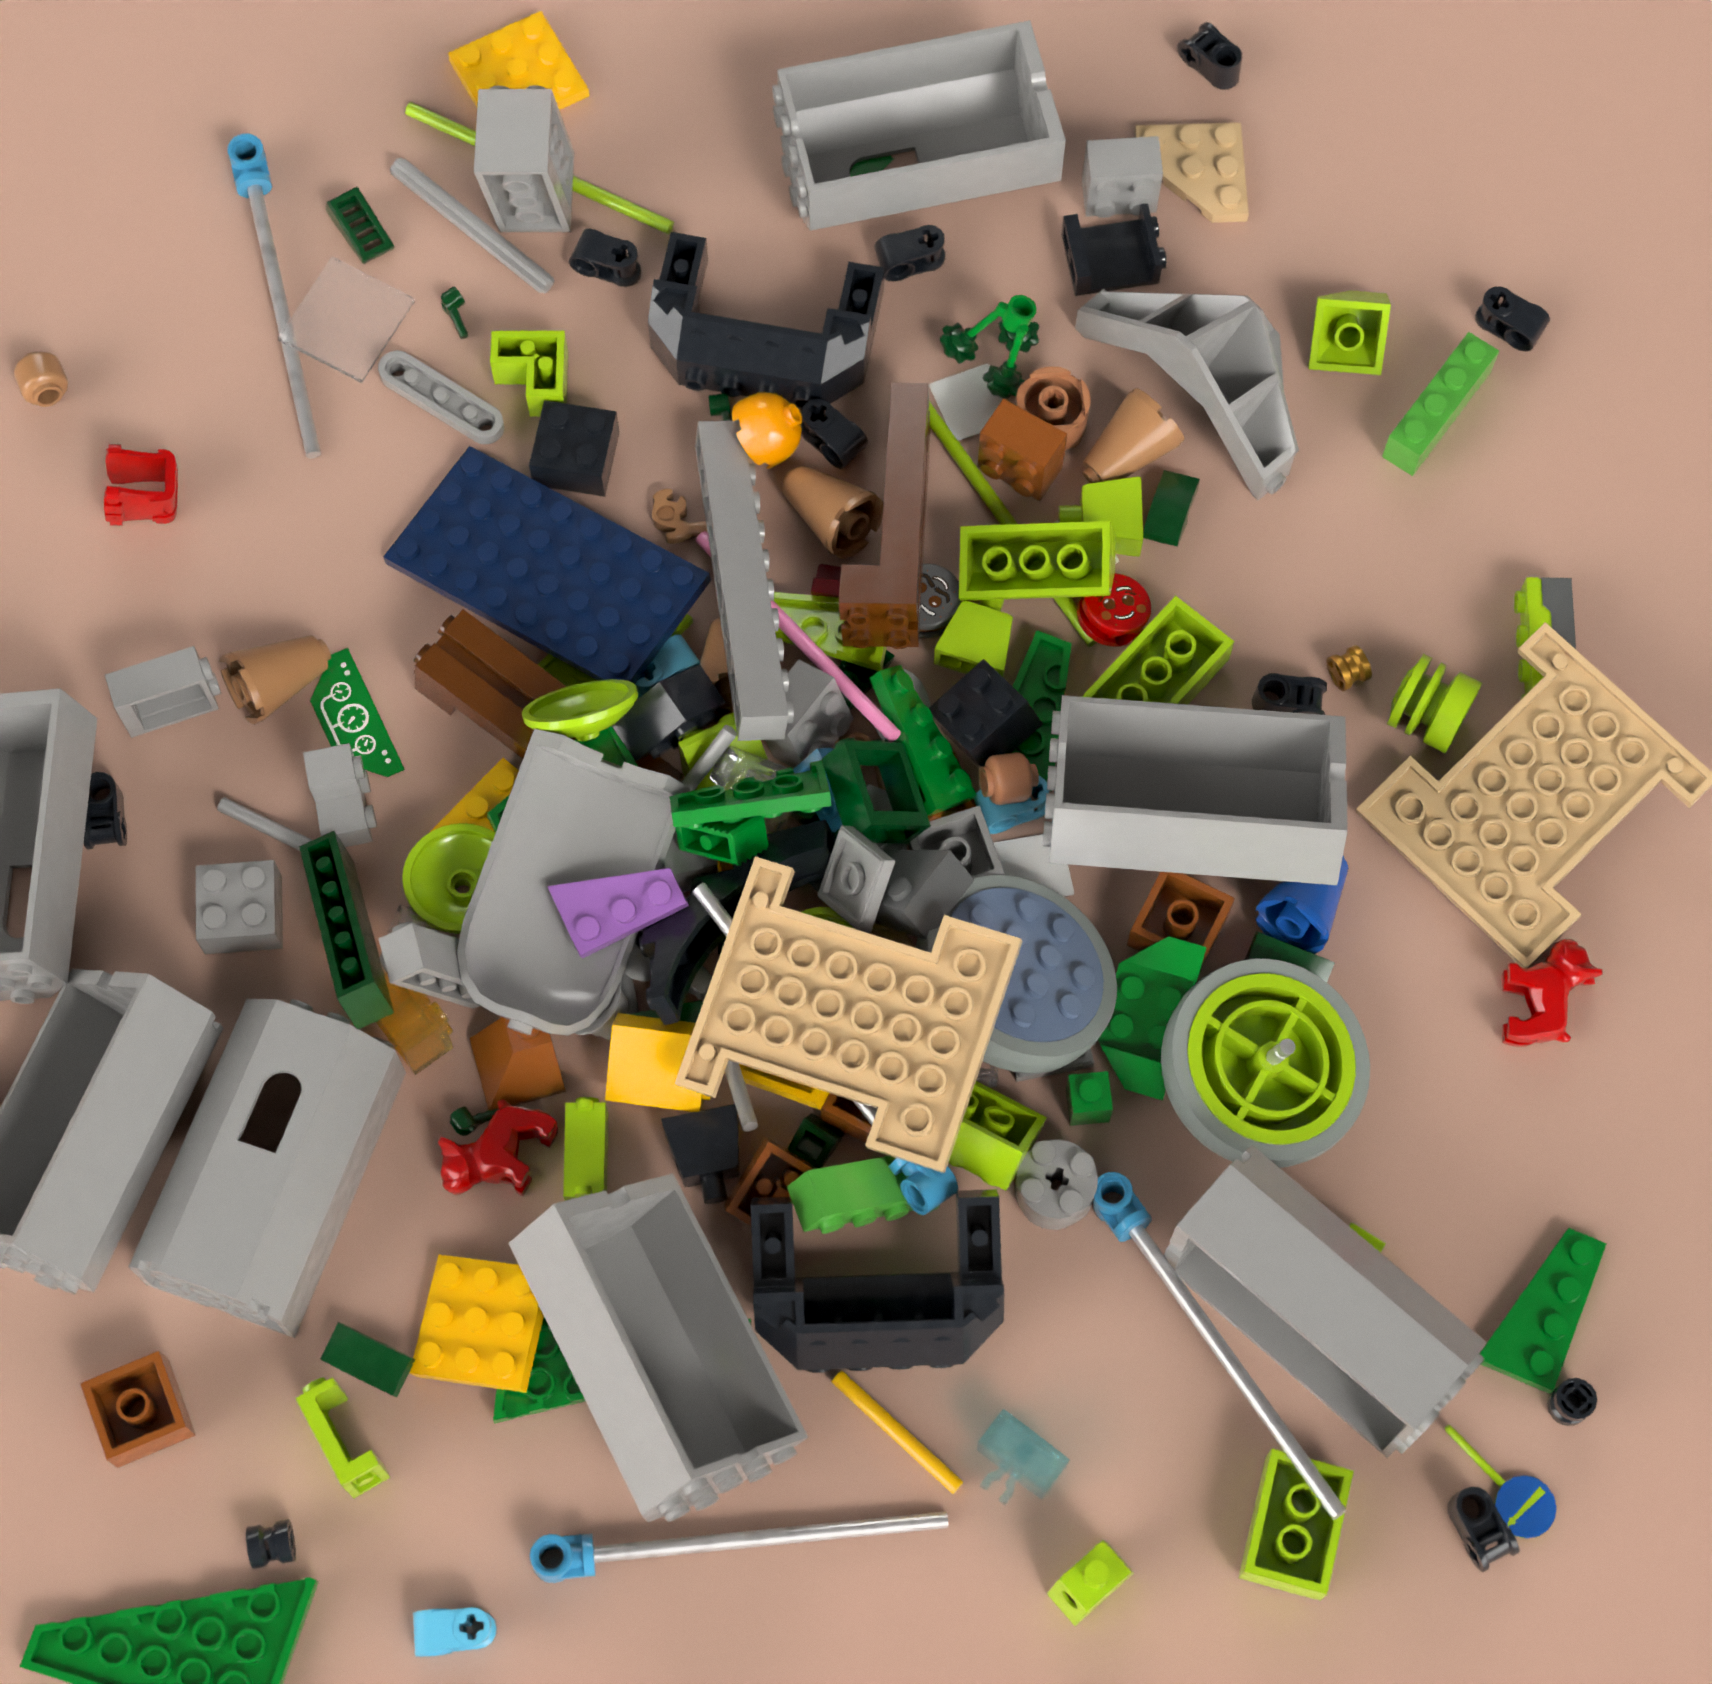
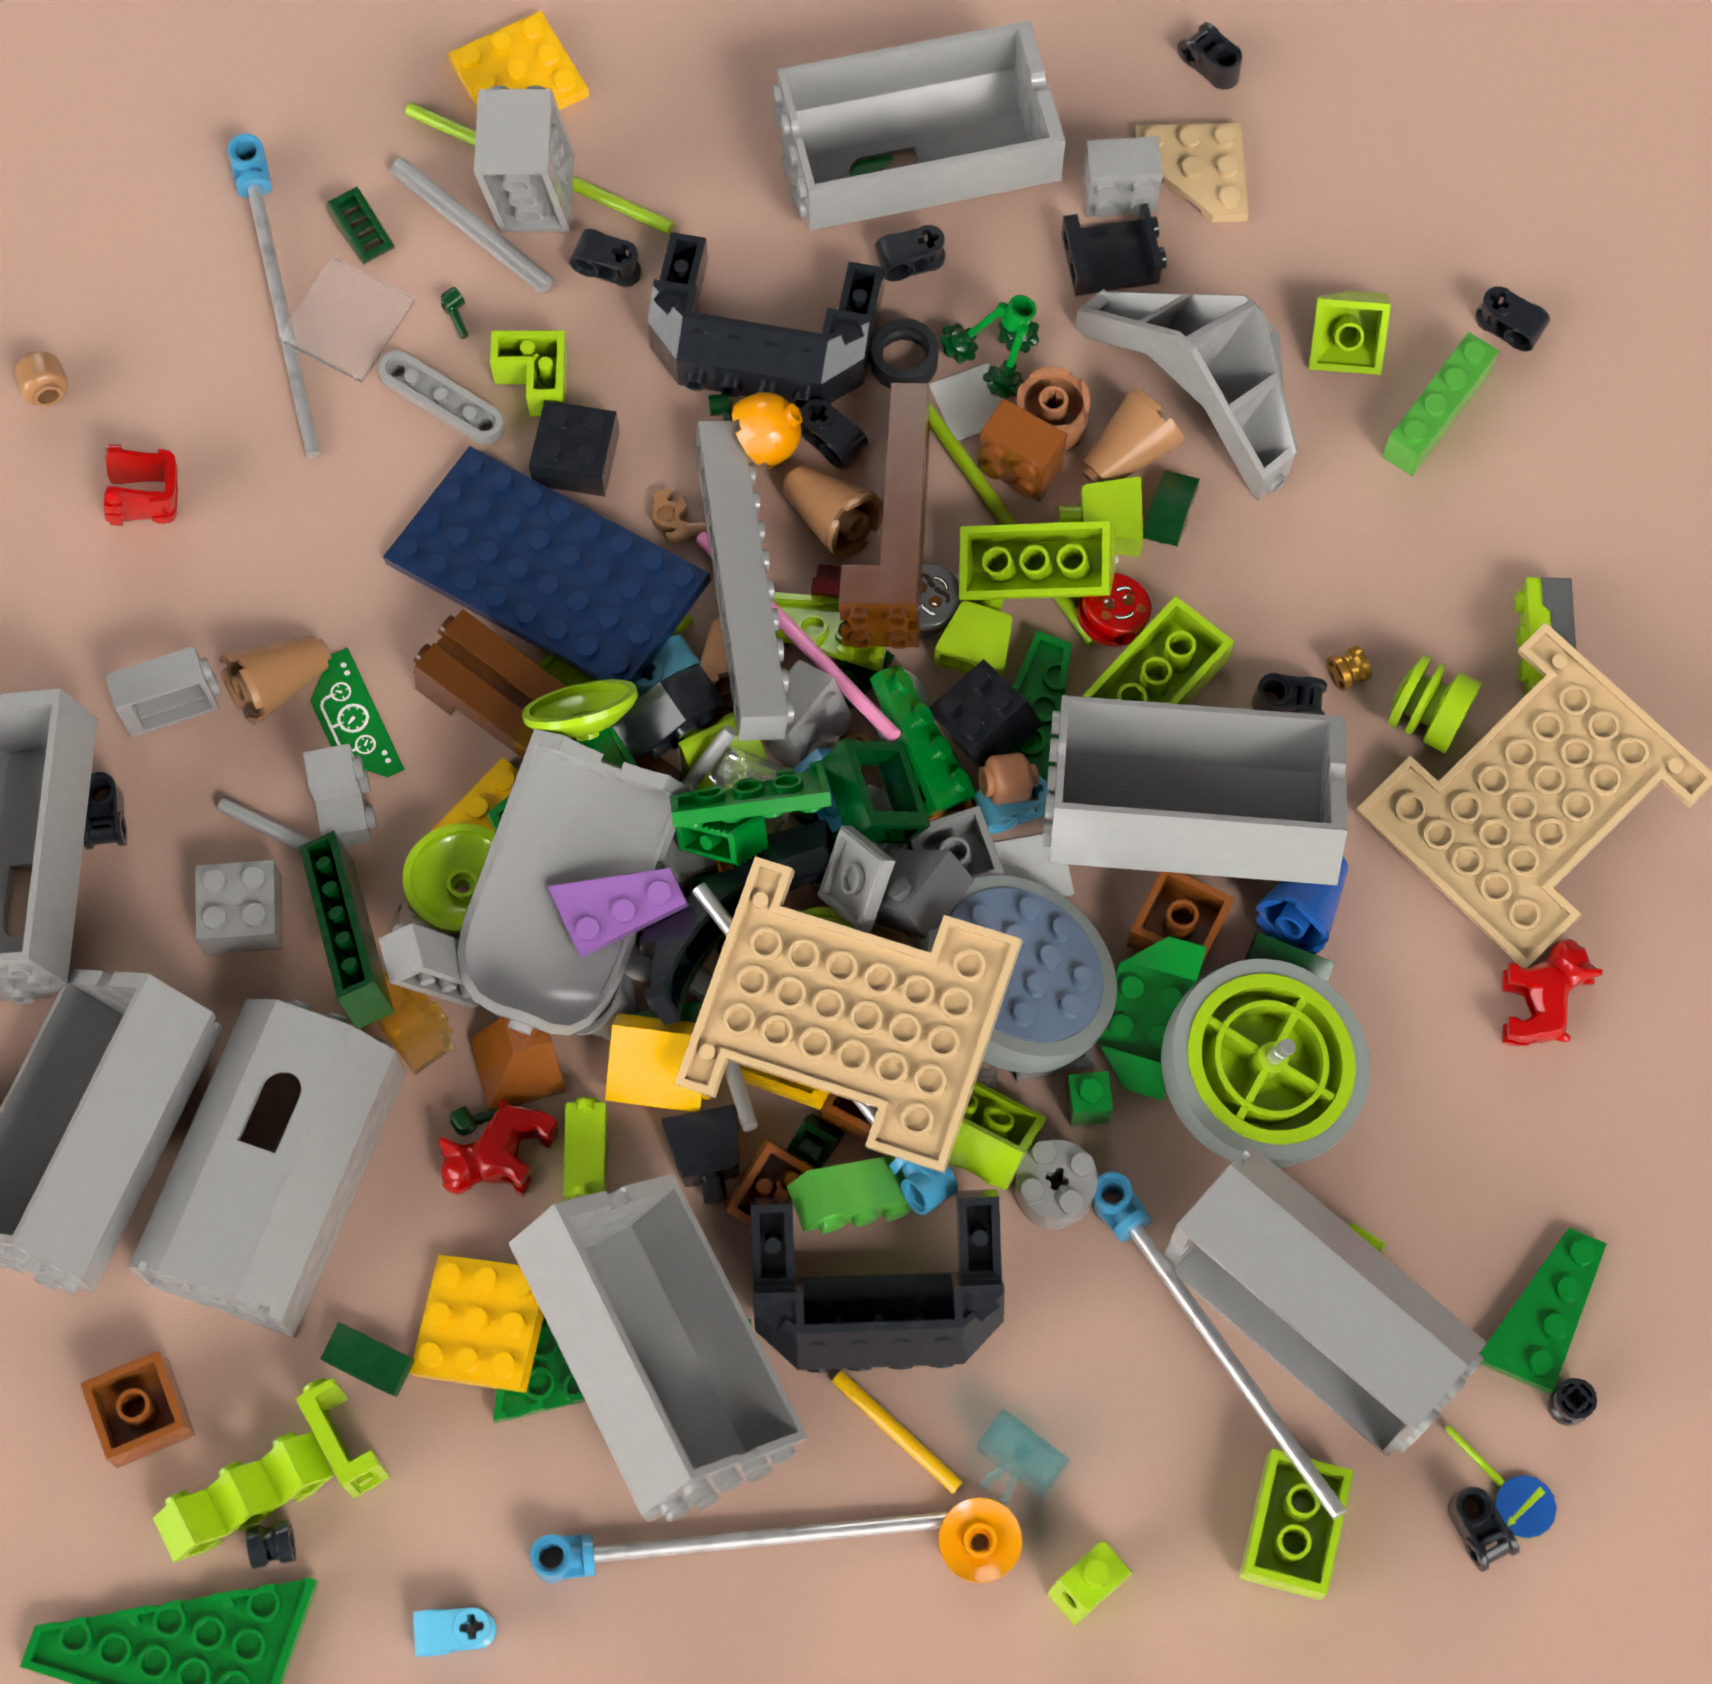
none -> lime brick [153,1431,334,1563]
none -> black tyre [870,318,939,389]
none -> light orange dish [938,1498,1022,1583]

